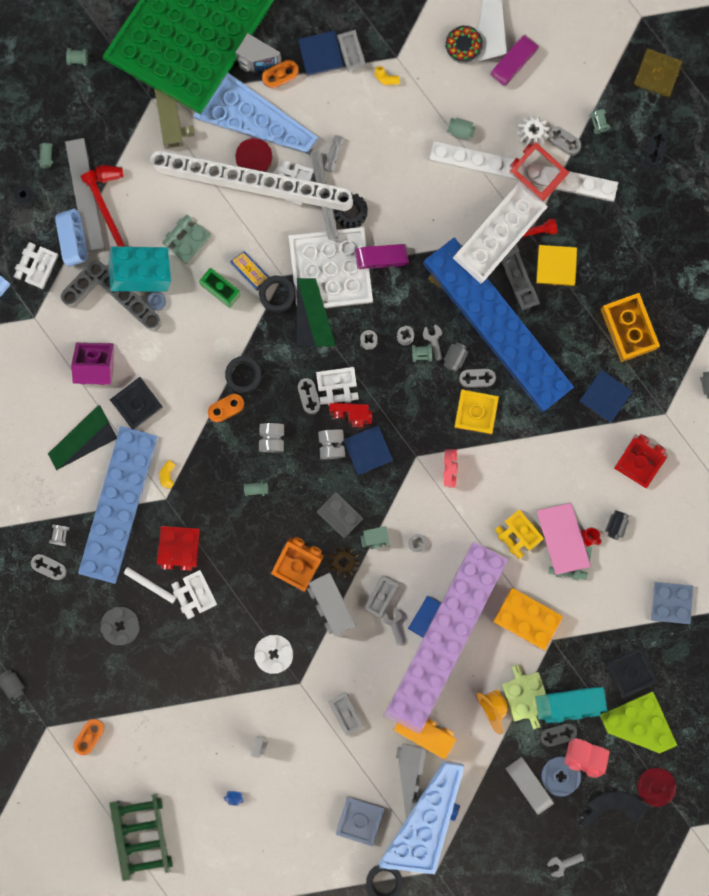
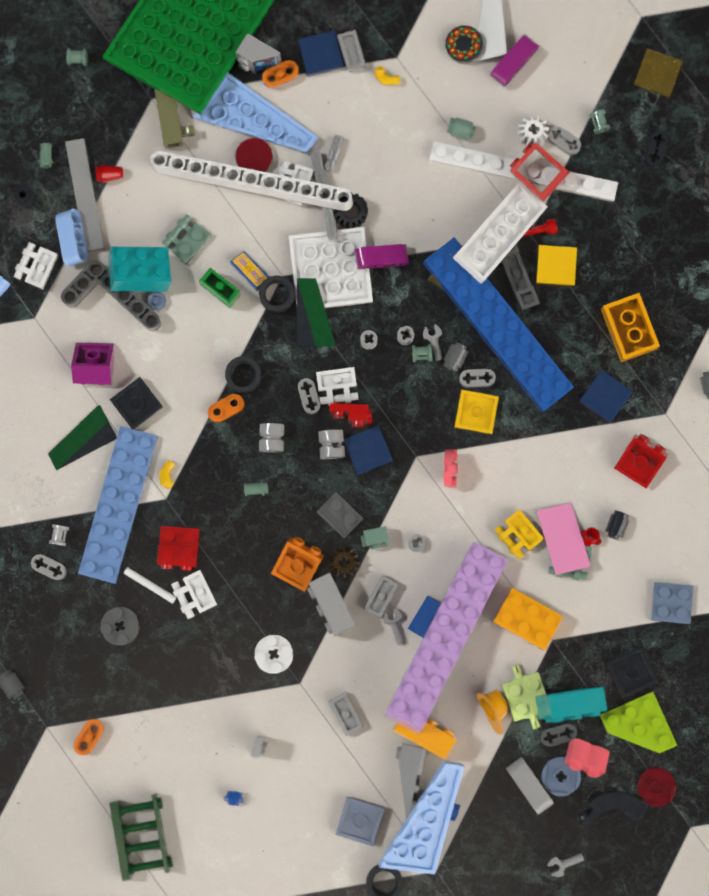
red piece [80,170,126,247] -> none

